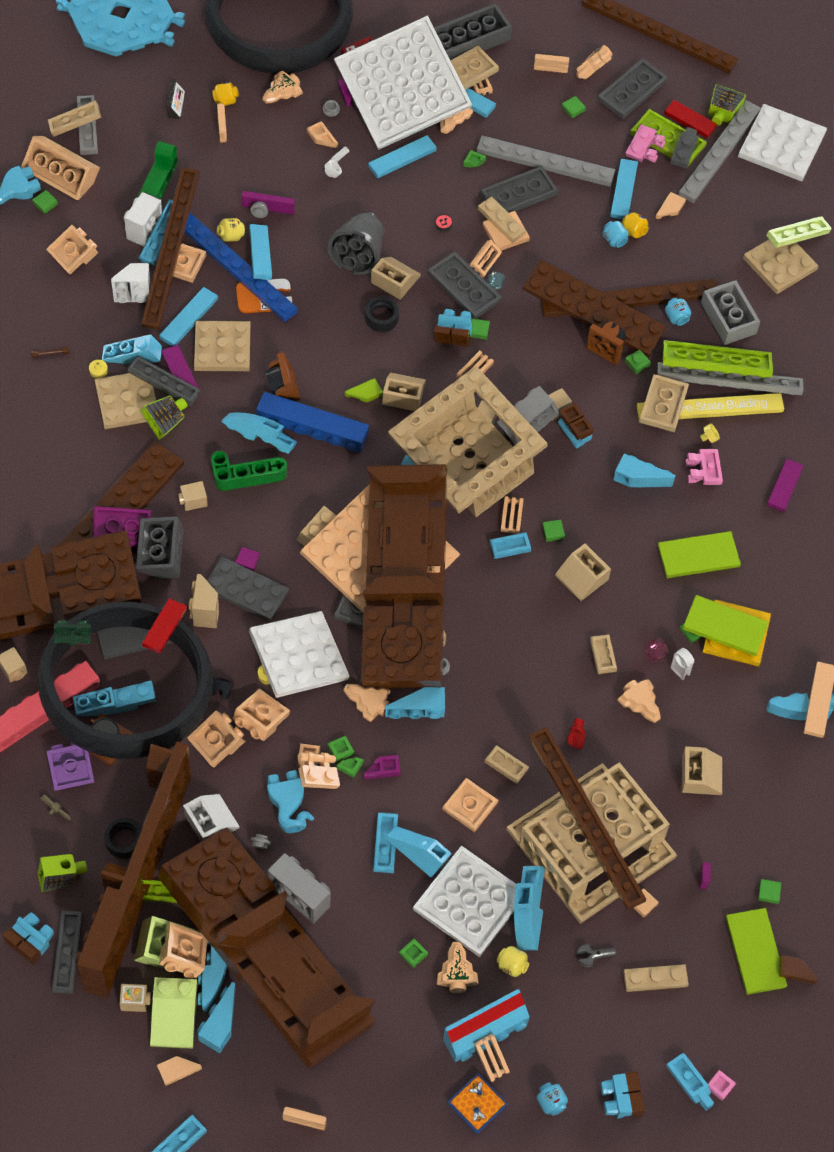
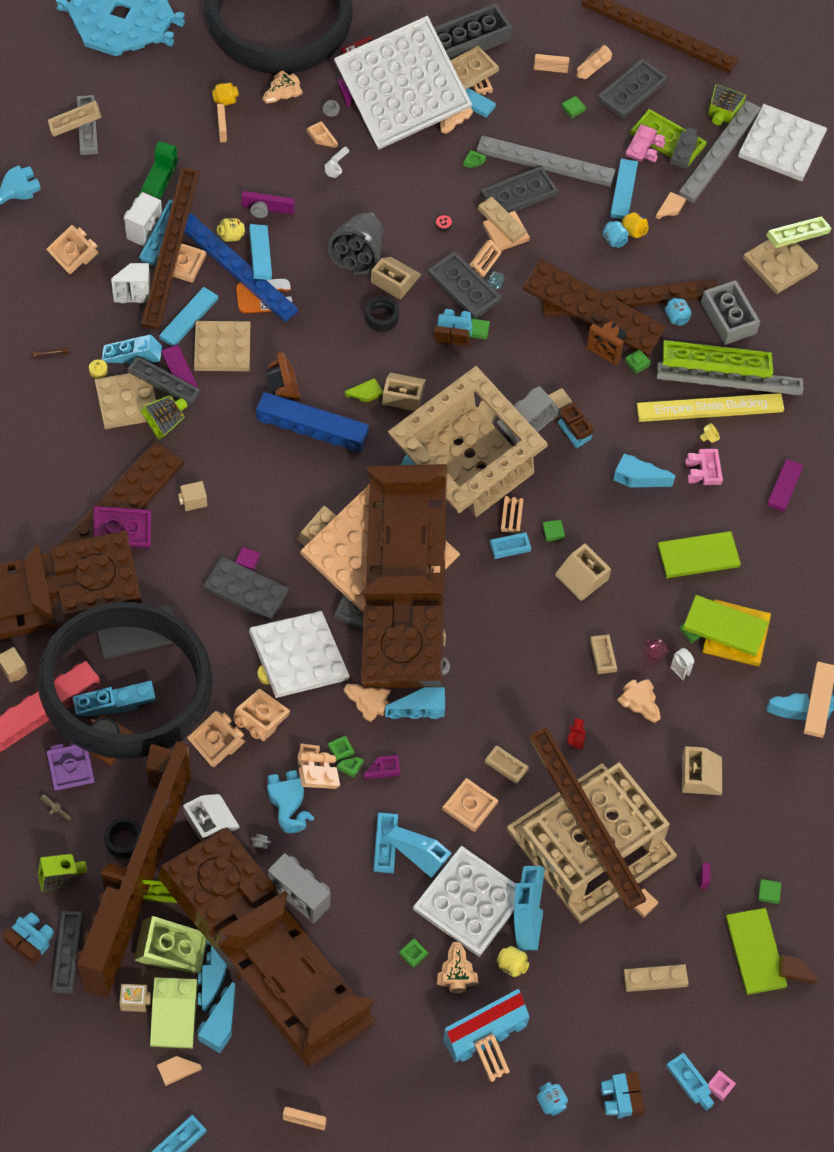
light nougat slope [21,136,100,200] -> none
bright green tile [32,190,58,214] -> none
clear green hips [54,620,91,648] -> none
dark grey slope [136,516,184,579] -> none
red tile [142,598,187,654] -> none
light nougat plate [159,922,207,979] -> none
slope [167,80,185,119] -> none
tan slope [189,574,219,628] -> none
green beam [211,451,287,491] -> none
black tile [212,676,235,699] -> none
medium azure slope [222,412,297,454] -> none
medium azure tile [368,135,436,179] -> none
tile [447,1073,508,1134] -> none
light nougat tile [457,350,494,378] -> none
dark grey bar [576,944,616,967] -> none
tan plate [639,374,689,432] -> none
red tile [664,100,717,139] -> none

